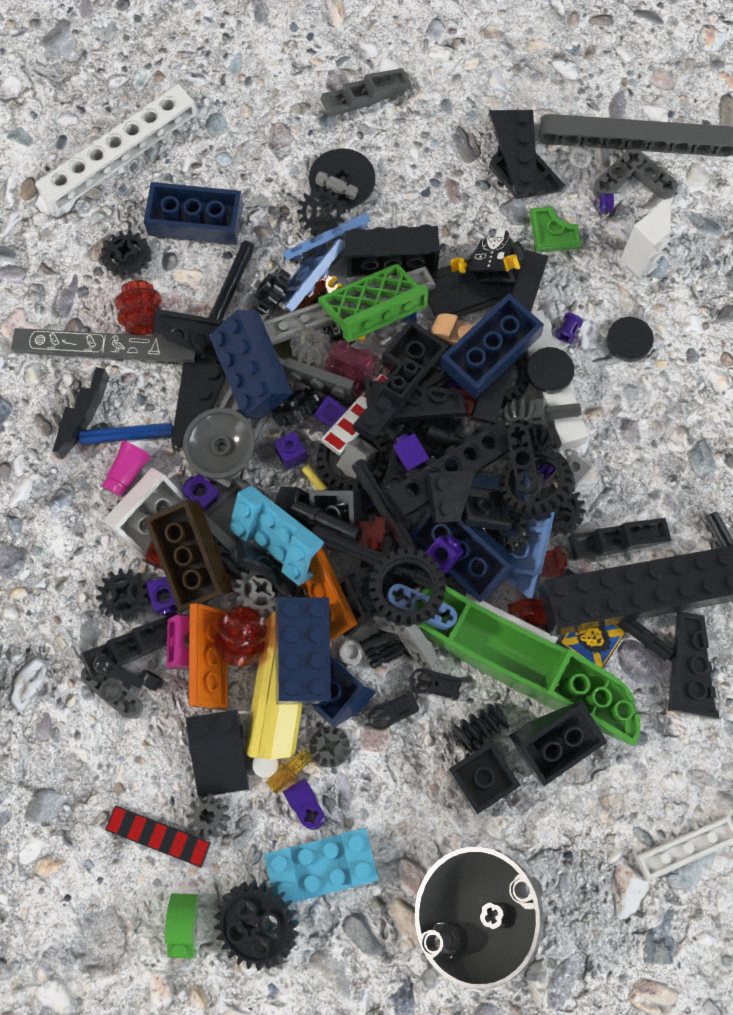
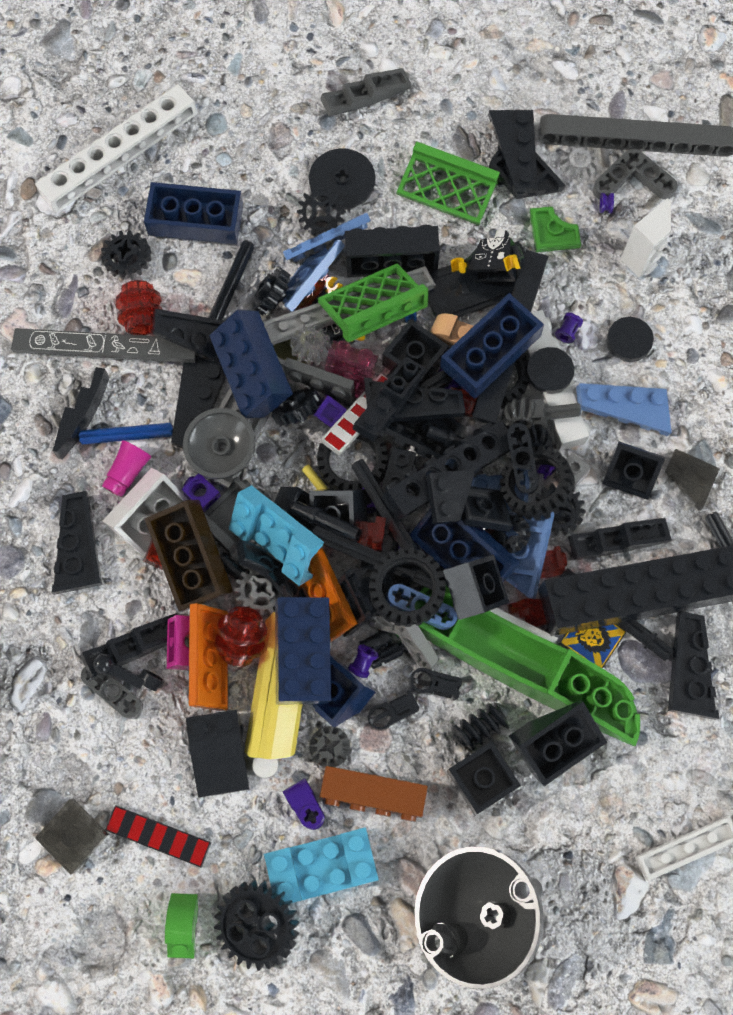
black gear [96,568,150,623] -> none
dark purple brick [146,577,178,617] -> none
dark grey gear [186,794,231,840] -> none
clear yellow axle [266,749,312,794] -> none
dark purple brick [273,431,307,471] -> none
light grey axle [315,171,358,200] -> none
light grey brick [336,437,378,479] -> none
white tile [339,640,364,666] -> none
dark purple brick [393,433,429,473] -> none
dark purple brick [425,535,465,574] -> none
none -> clear smoke plate [35,798,109,875]
none -> black wing [51,491,102,595]
none -> dark orange brick [320,766,428,822]
none -> dark purple bush [348,645,379,678]
none -> bright green fence [396,141,500,225]
none -> black brick [443,554,510,620]
none -> medium blue wing [576,383,672,436]
none -> black slope [602,441,665,500]
none -> clear smoke wing [665,449,720,511]

